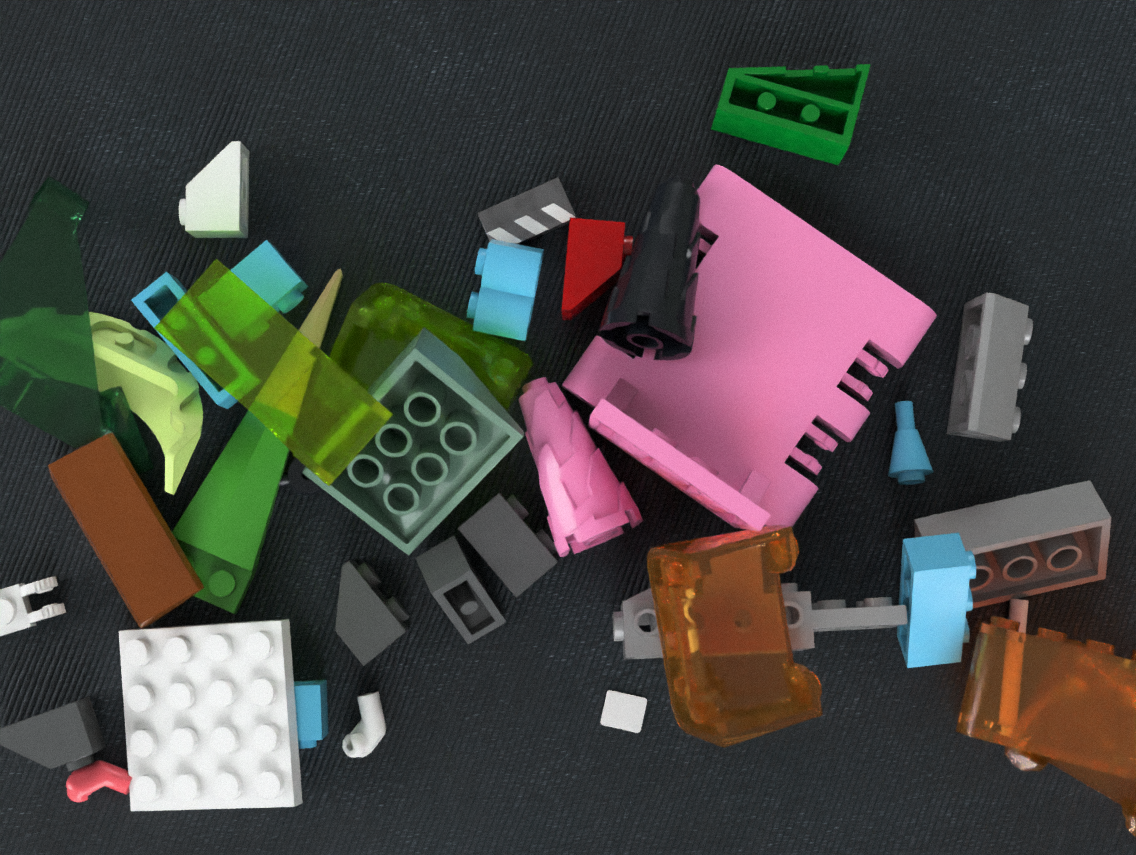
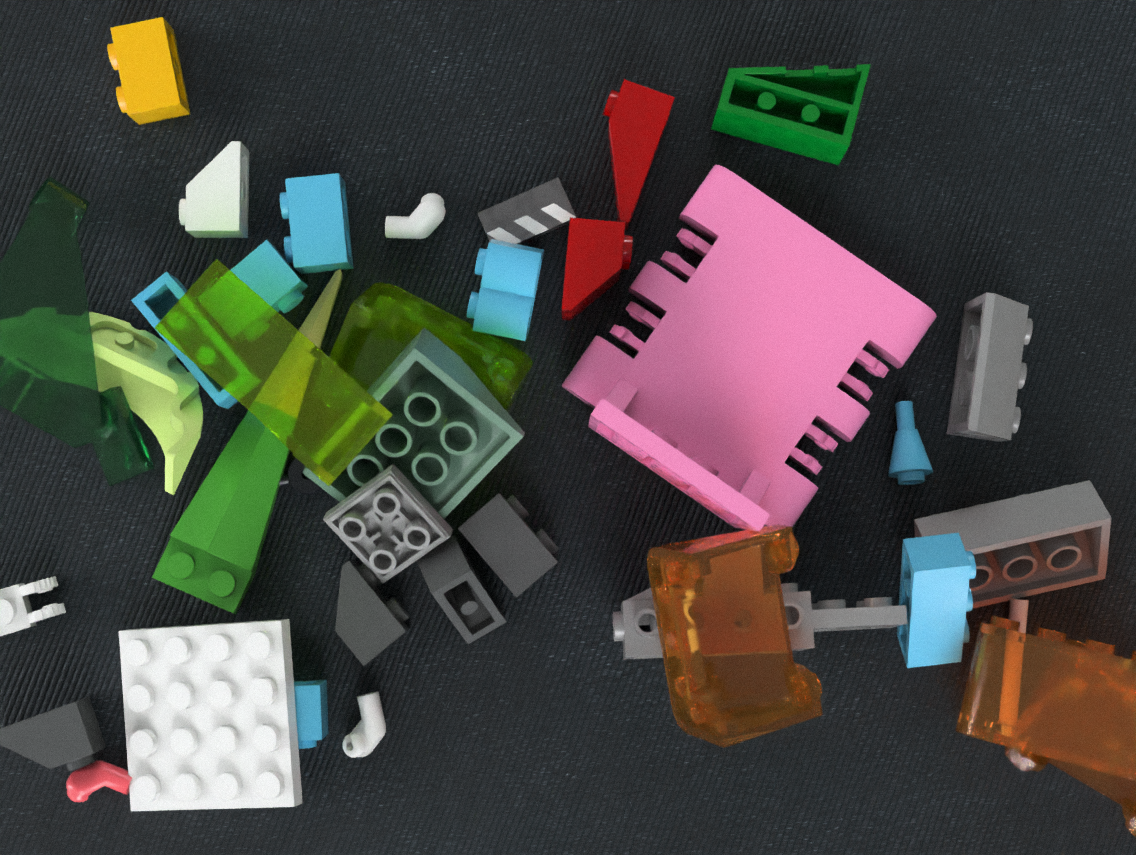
dark orange slope [48,432,205,629] -> none
bright pink cone [518,377,643,557] -> none
black cone [599,177,701,360] -> none
white sticker [600,690,647,733] -> none
none -> yellow brick [107,17,190,125]
none -> medium azure brick [280,173,354,274]
none -> light grey tile [323,464,453,583]
none -> white arm [385,193,446,239]
none -> red slope [603,79,675,230]

